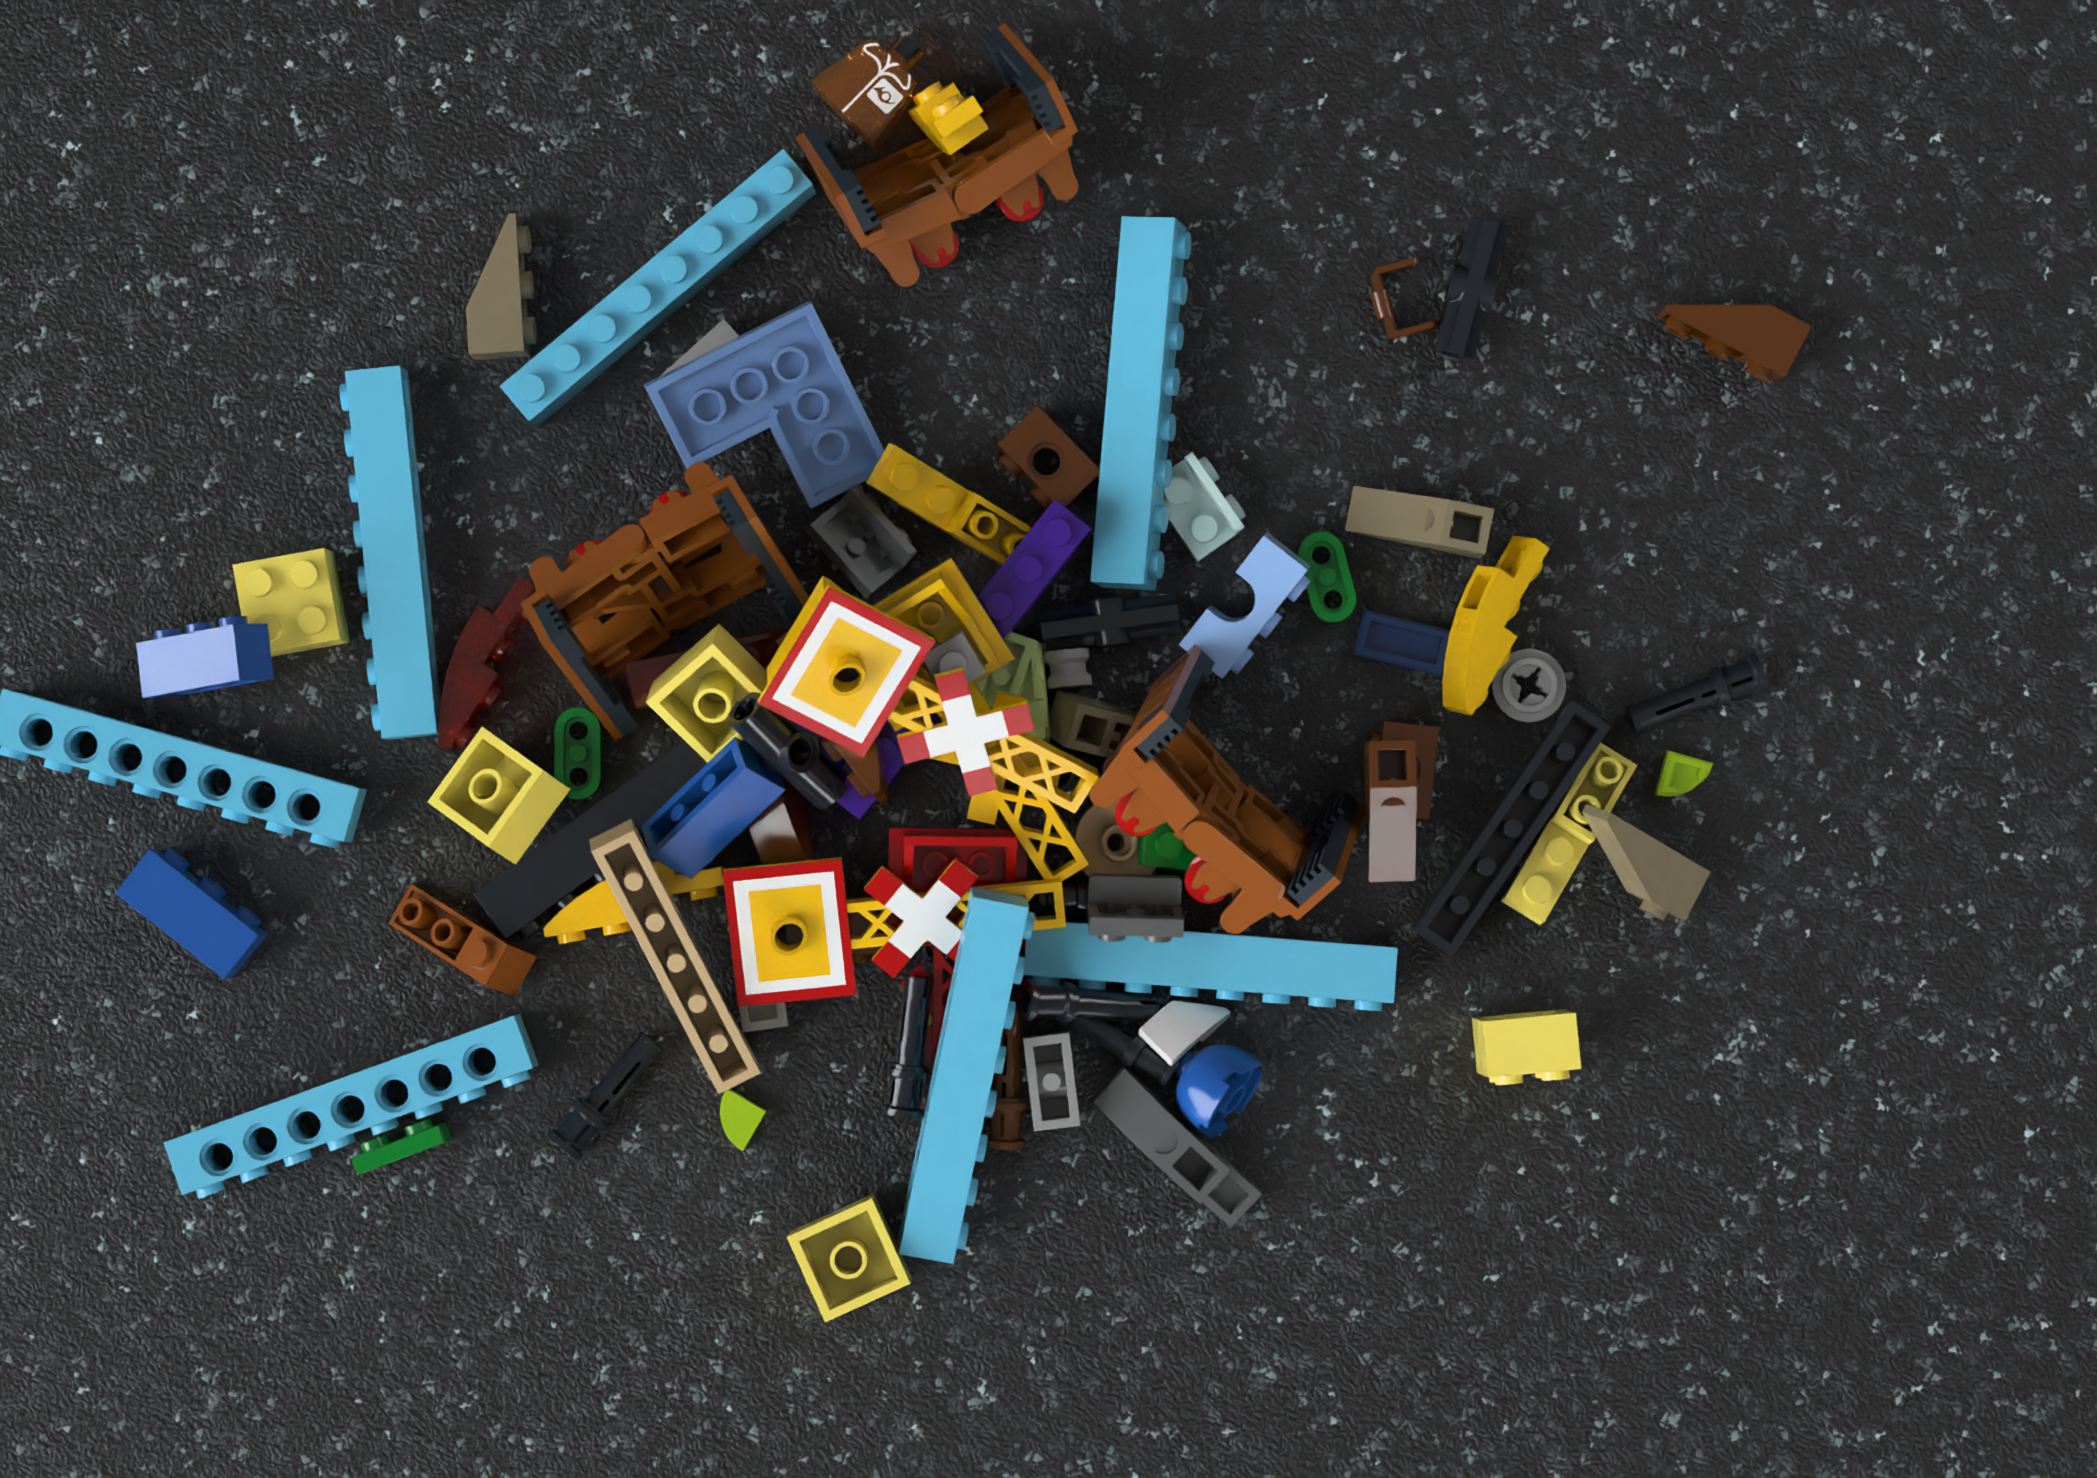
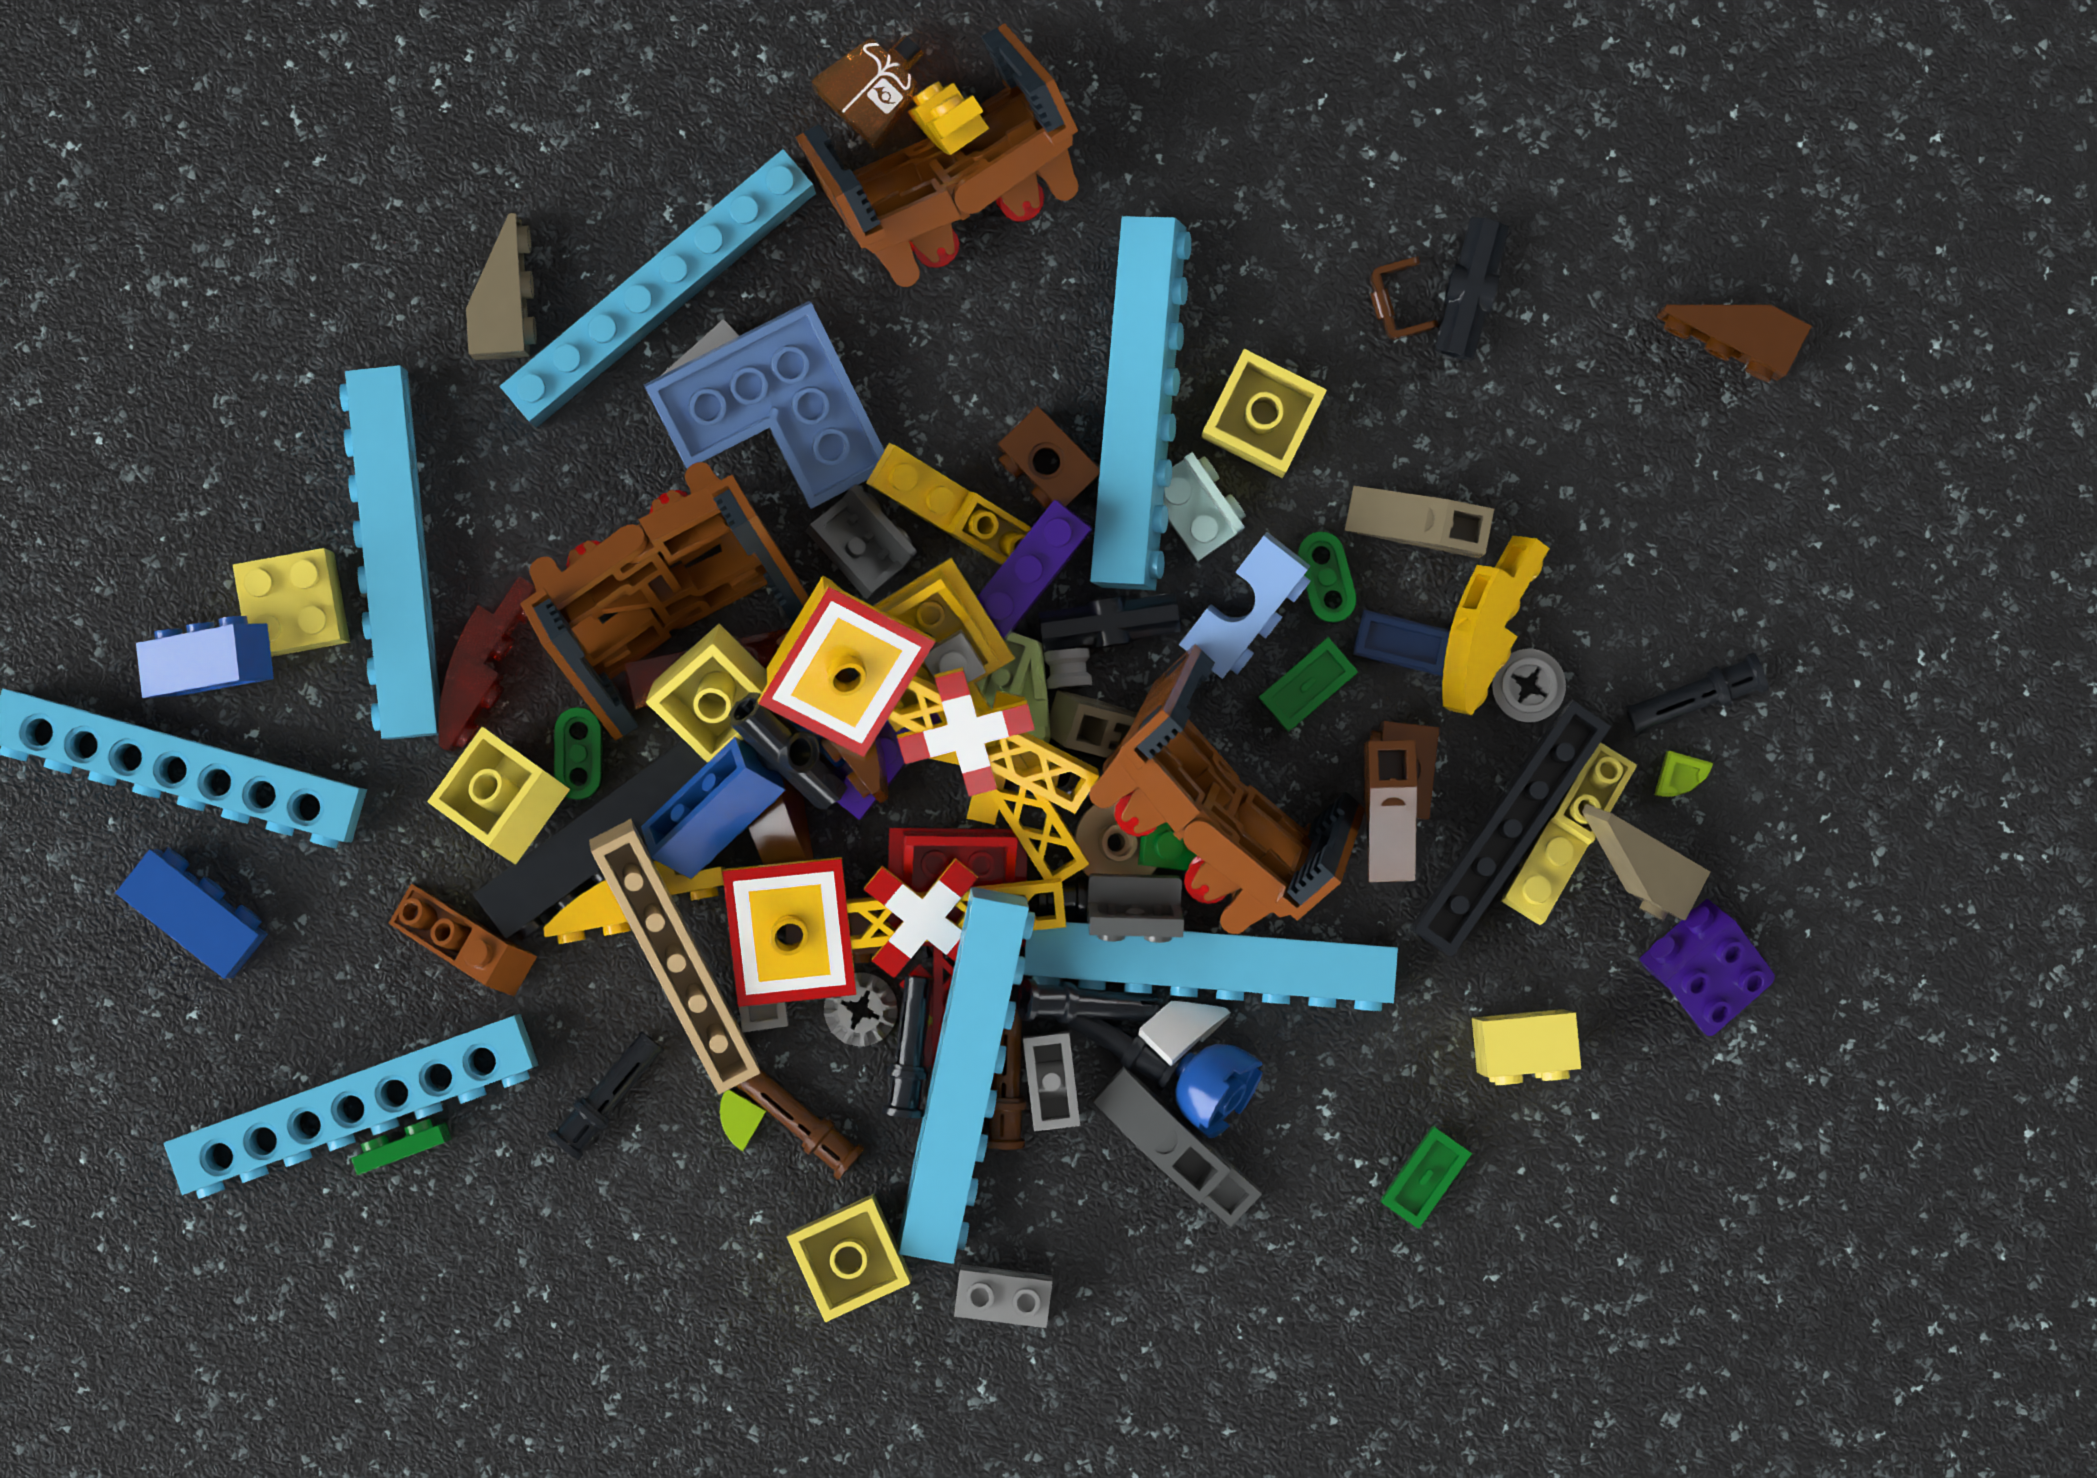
none -> reddish brown pin [737,1068,865,1180]
none -> light grey gear [824,973,898,1047]
none -> light grey brick [954,1264,1052,1328]
none -> light yellow brick [1200,349,1327,478]
none -> green plate [1258,637,1358,733]
none -> green plate [1379,1125,1472,1229]
none -> dark purple bracket [1639,899,1775,1036]

